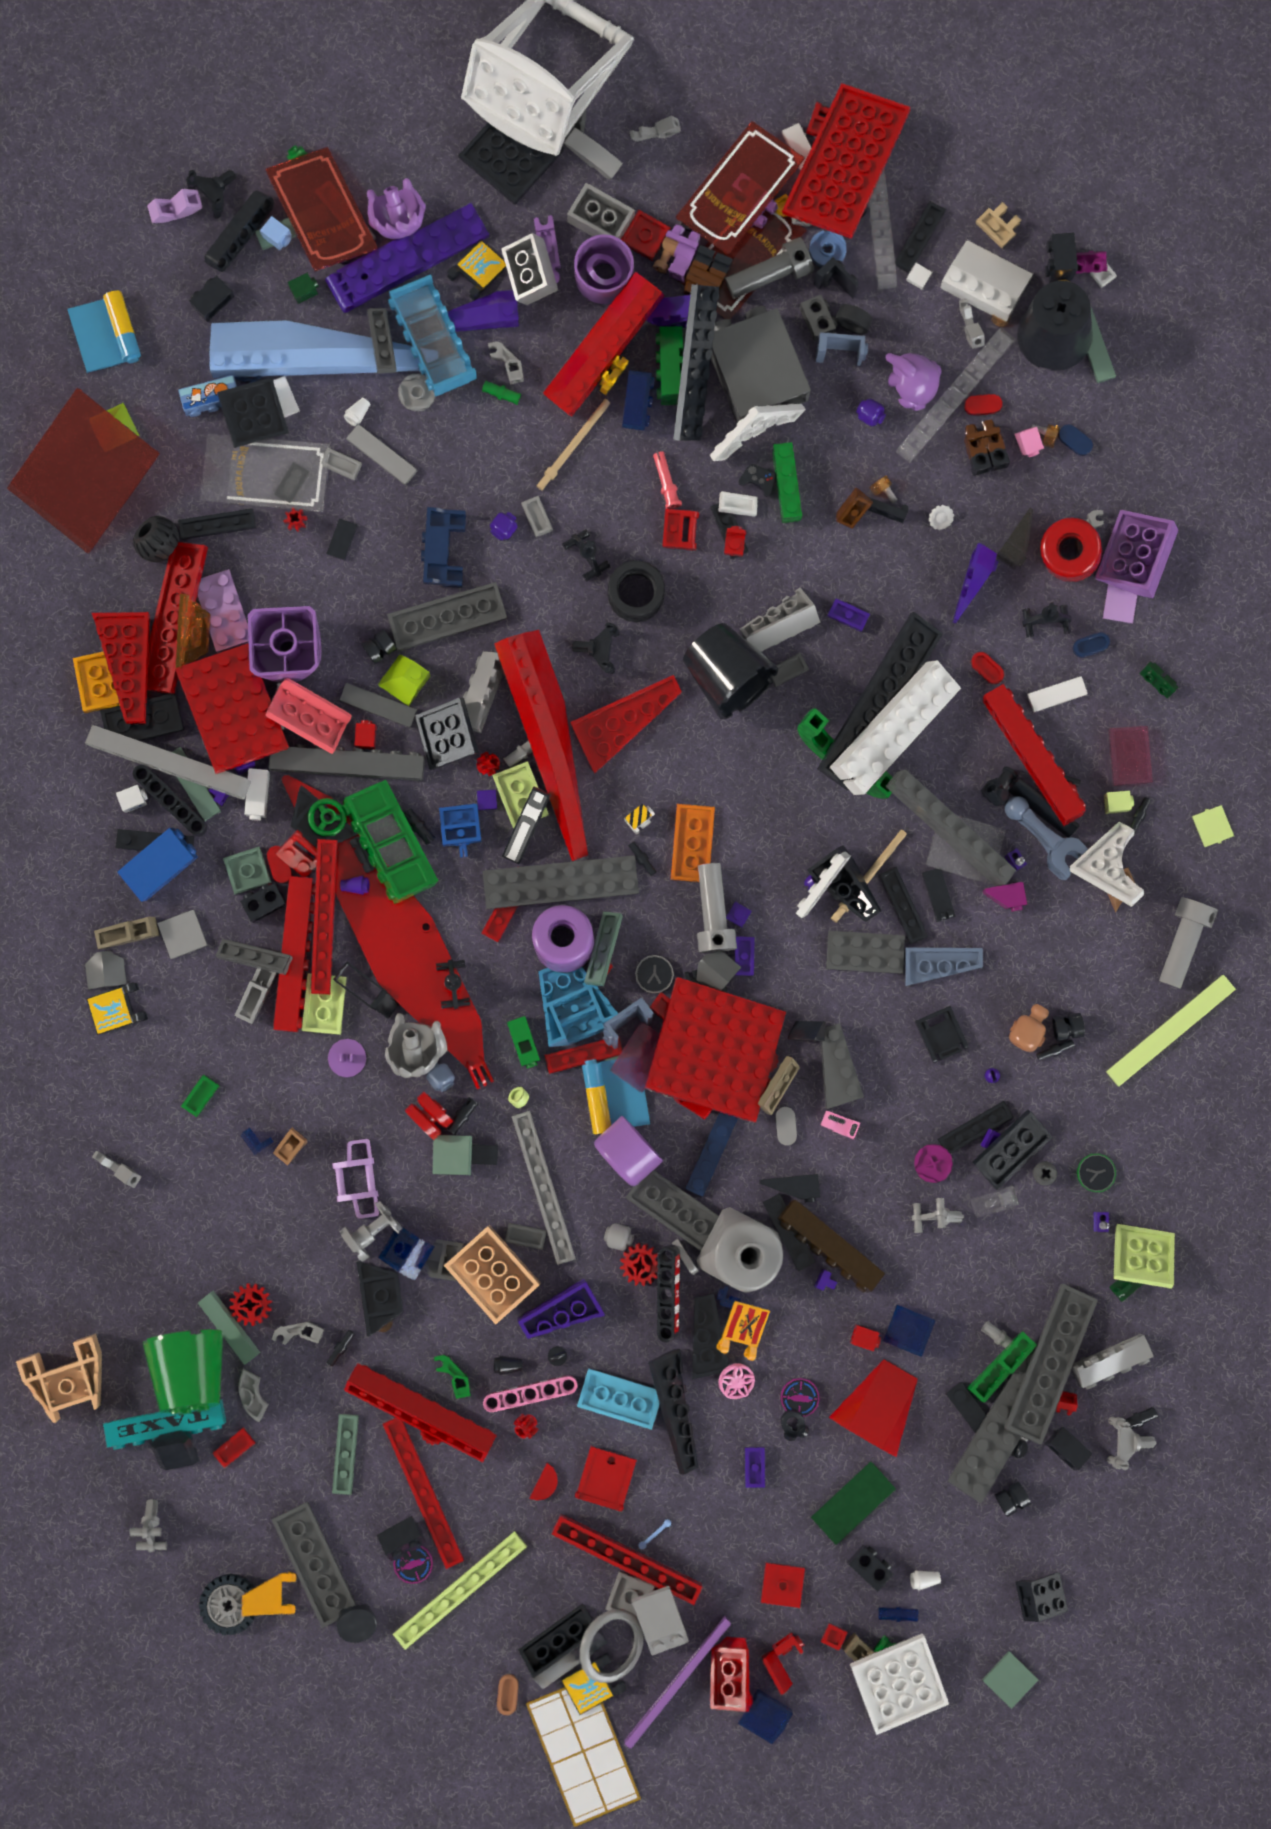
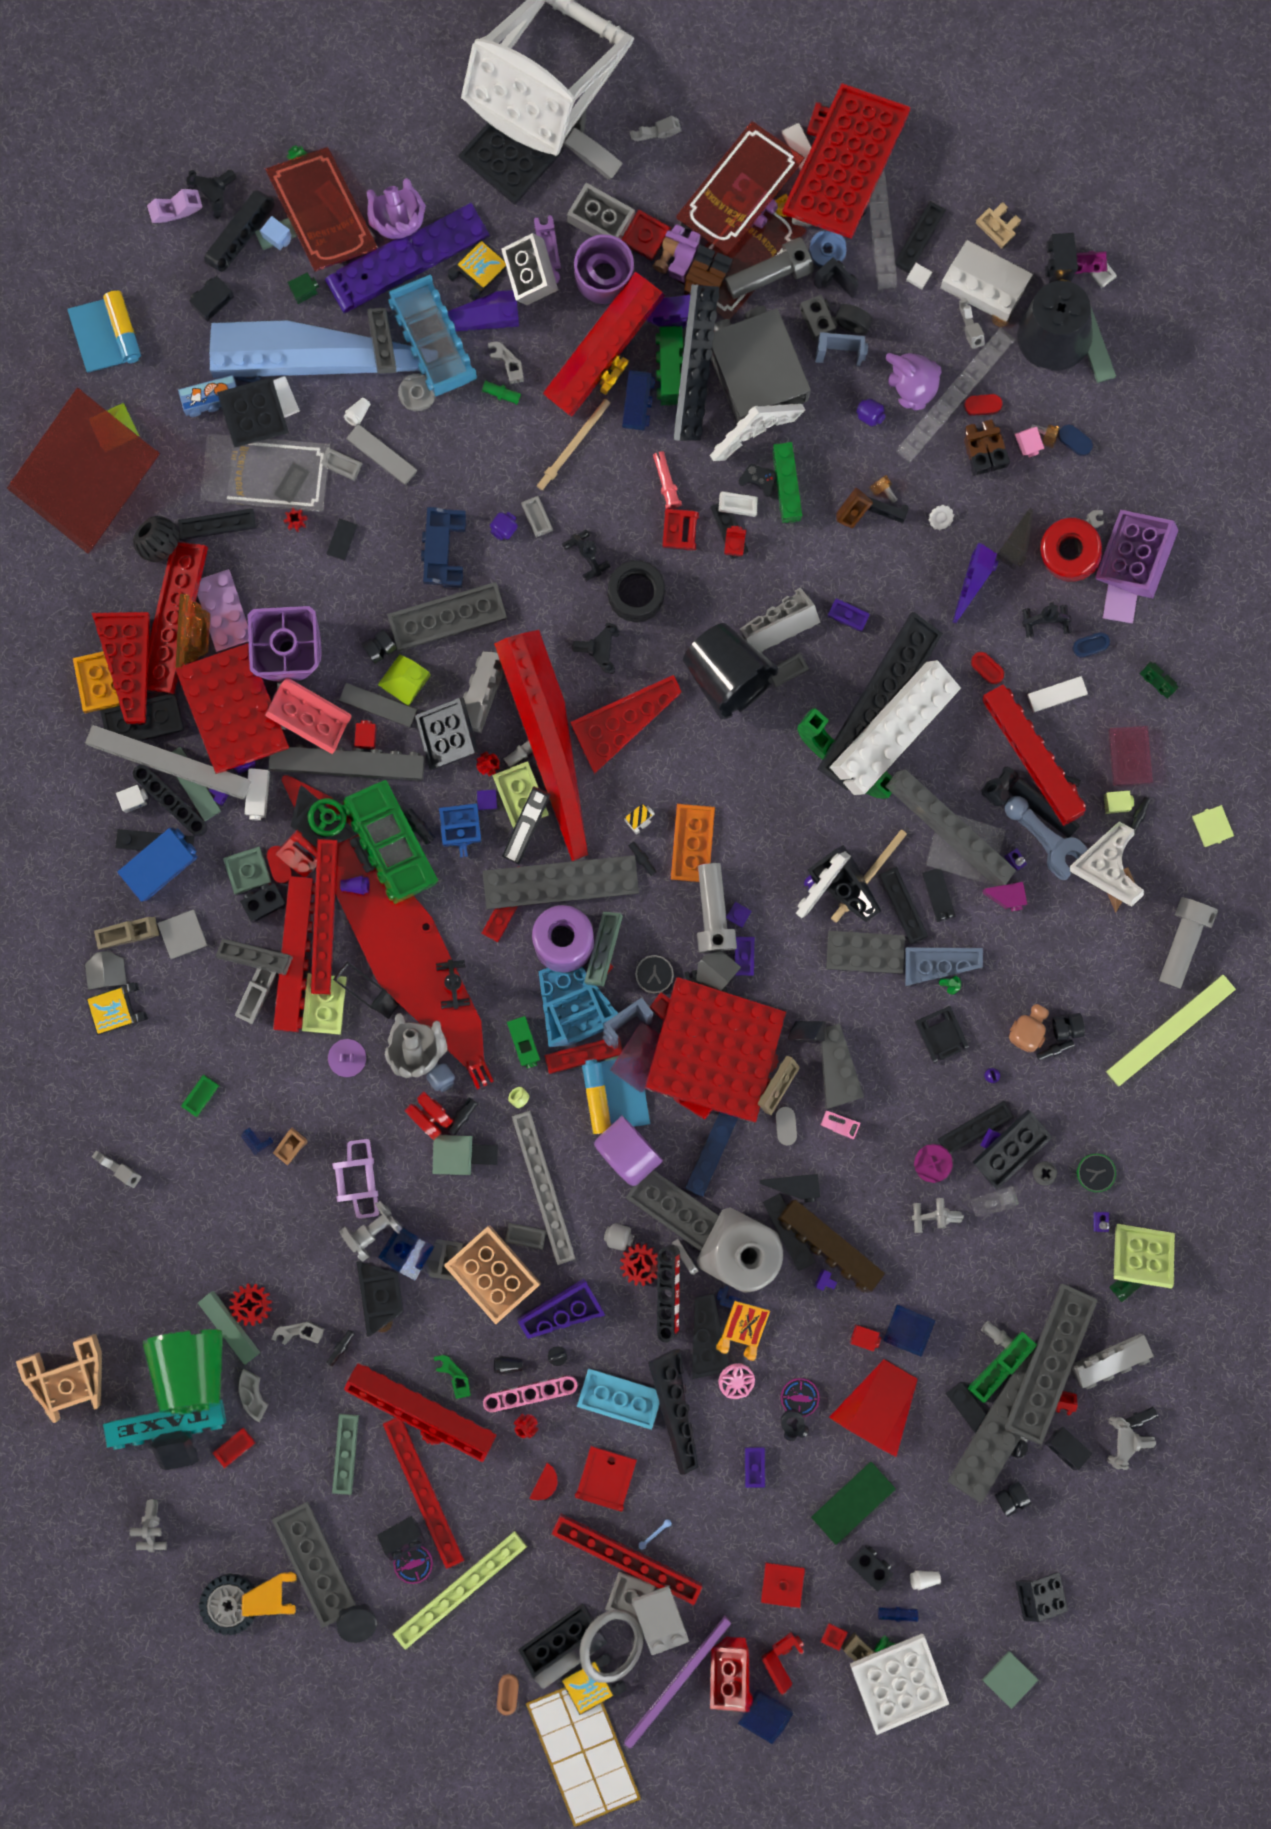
none -> green plate [939,976,961,995]

